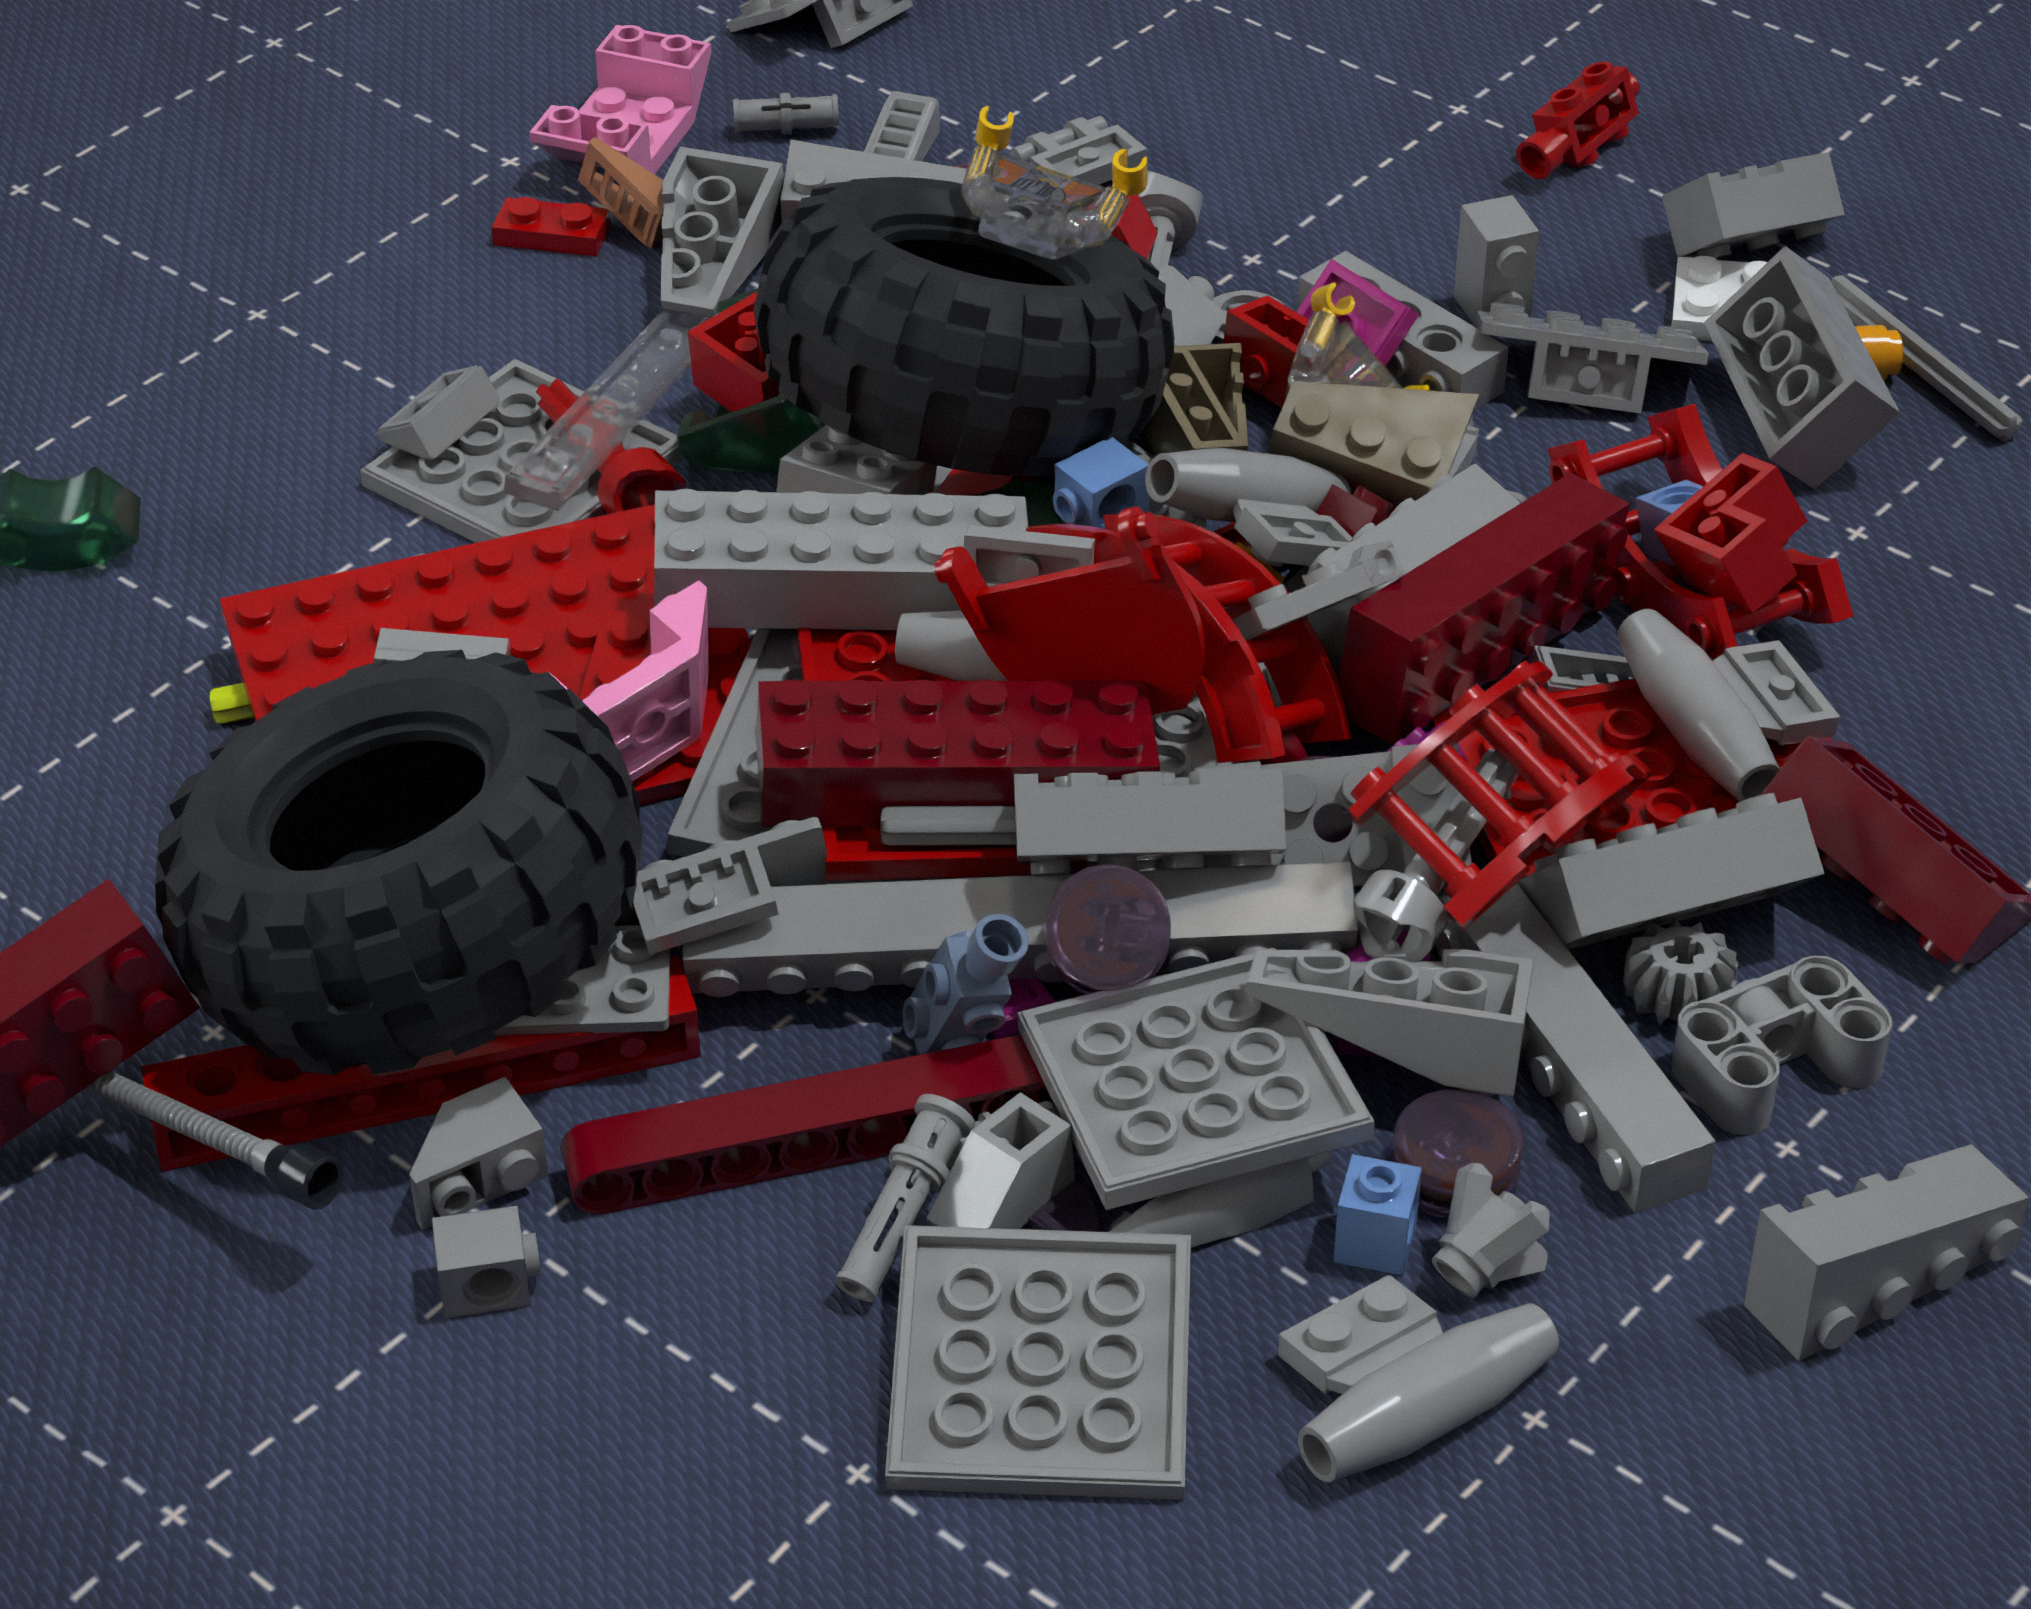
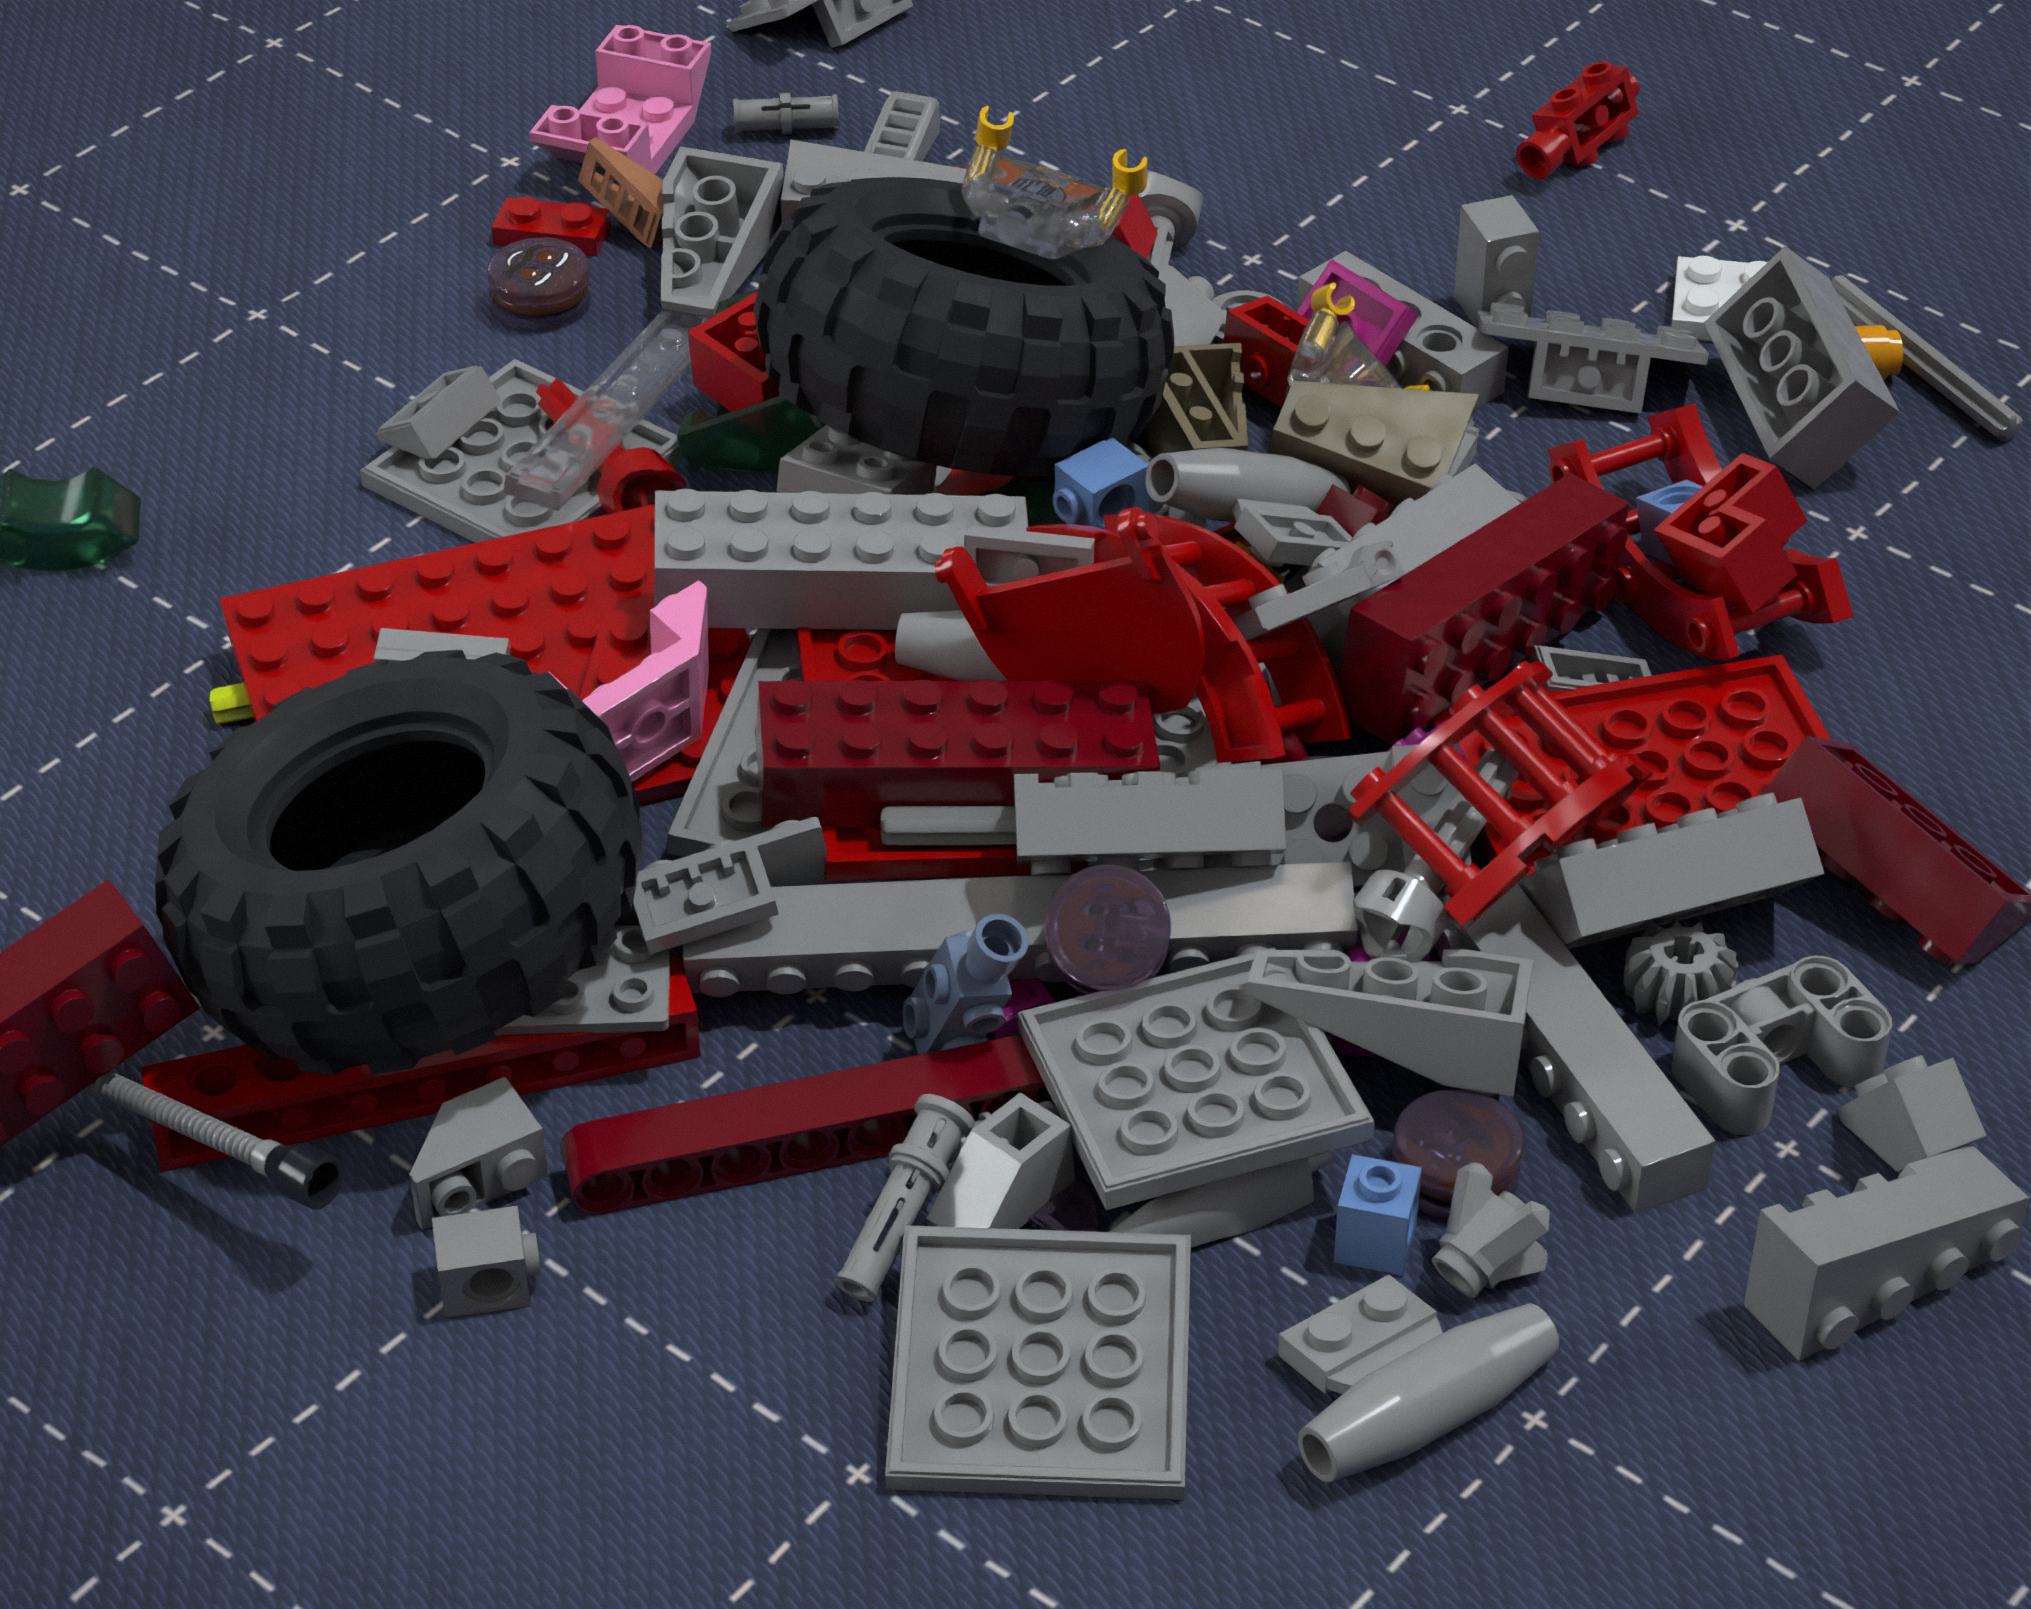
light grey plate [1010,116,1147,197] -> none
light grey plate [1617,609,1840,802] -> none
light grey wedge [1662,152,1845,260] -> none
none -> head [487,238,592,332]
none -> light grey slope [1836,1055,1987,1172]

